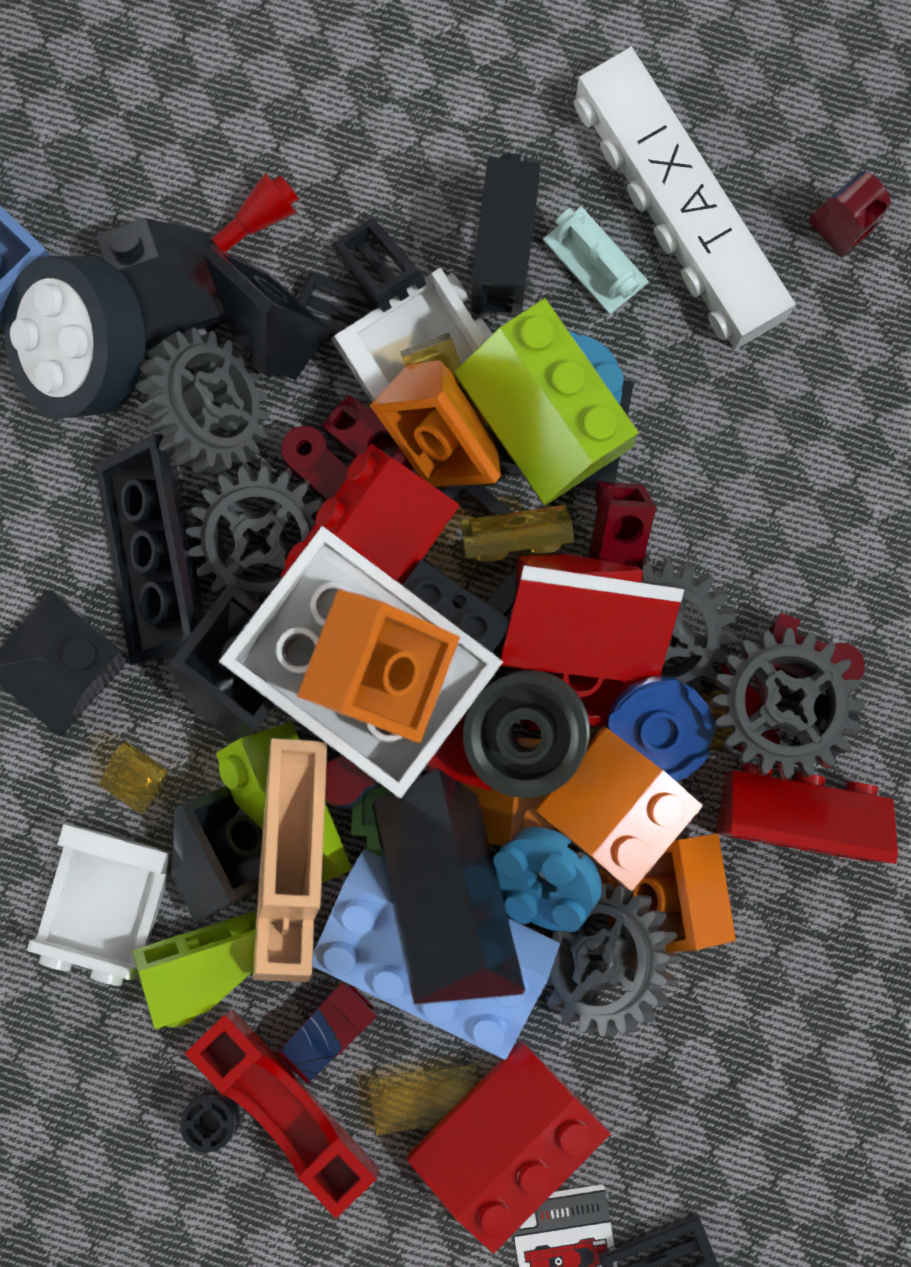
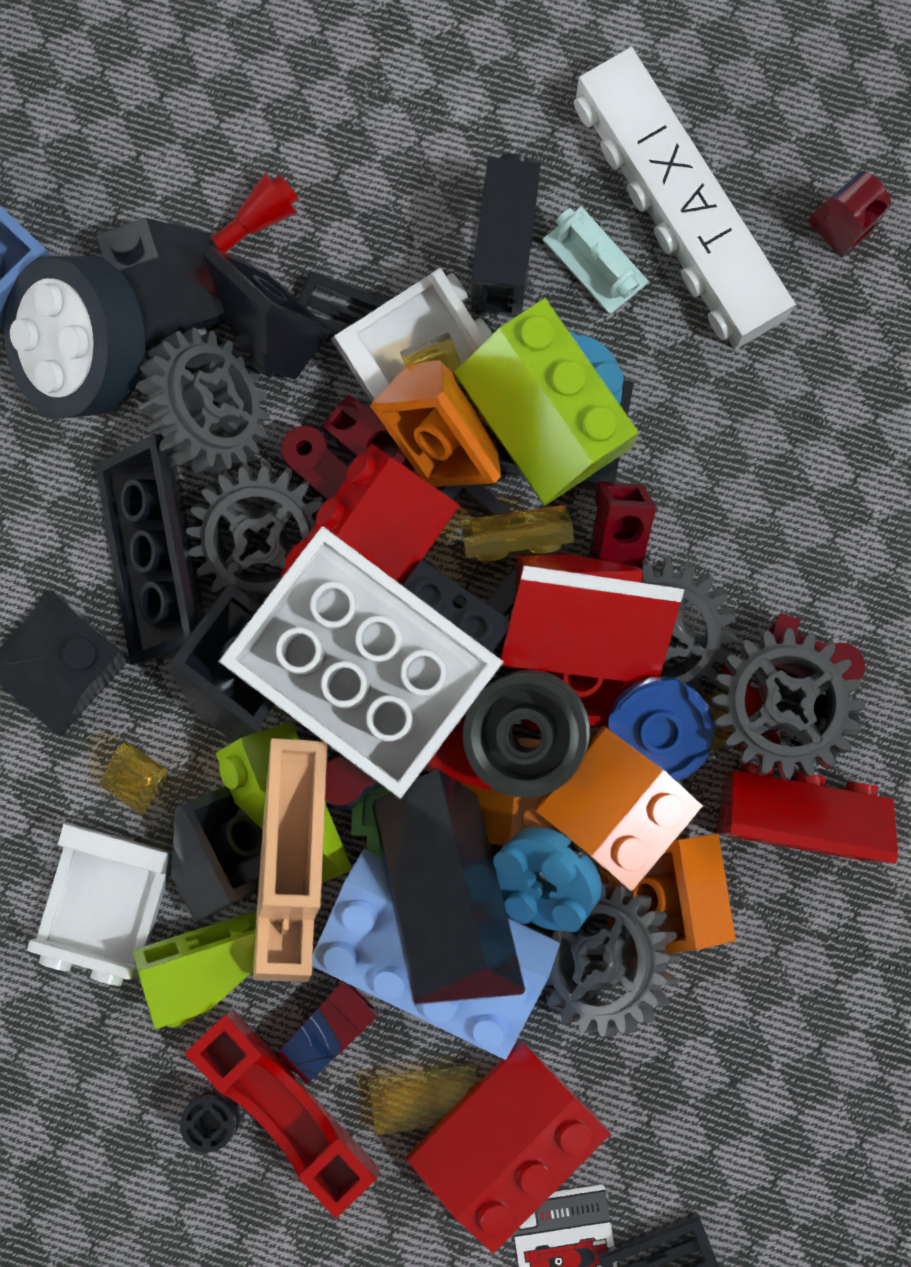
orange slope [297,588,460,743] -> none
black tile [331,217,427,313] -> none

